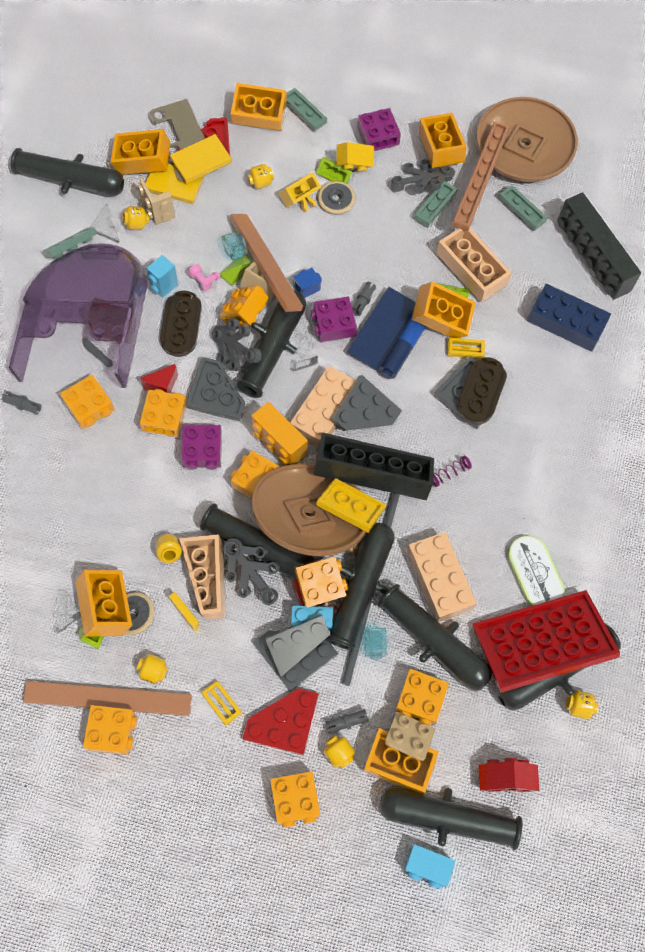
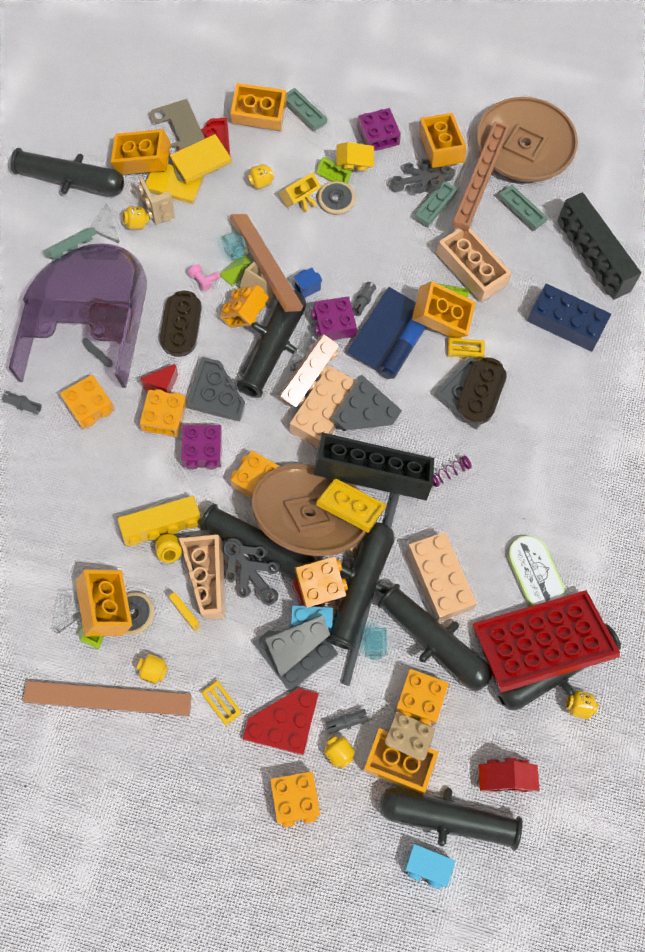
light orange brick [83,705,138,756] -> none
medium azure brick [146,255,178,298] -> none
dark grey plant [212,318,261,371] -> none
light orange brick [251,401,308,466] -> none
none -> yellow brick [118,495,201,547]
none -> brick [278,335,339,407]

